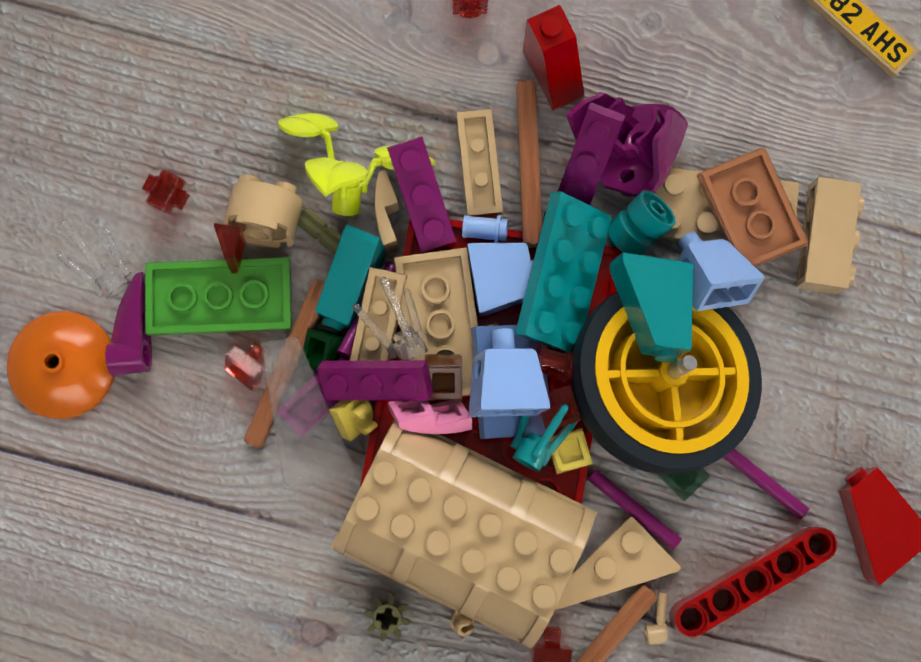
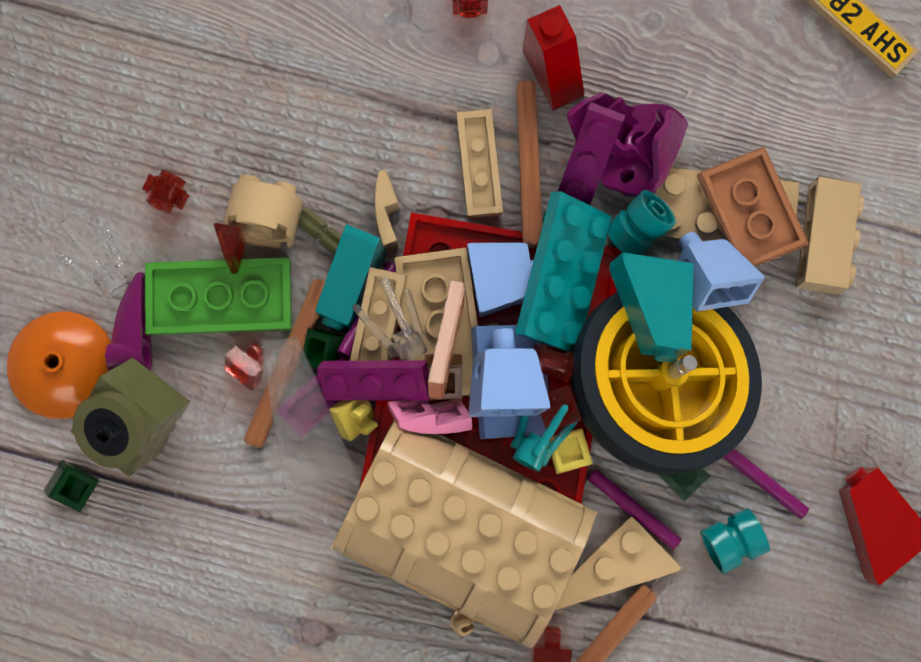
neon yellow plant [278,113,437,216] -> none
olive gear [365,594,411,642] -> none
magenta plate [387,136,456,252] -> none
light blue pin [462,215,508,243] -> none
tan hand [645,592,668,646] -> none
red beam [669,527,837,637] -> none
none -> dark green slope [44,460,99,512]
none -> olive piece [70,358,190,476]
none -> tile [428,281,465,400]
none -> teal wheel [700,508,770,574]

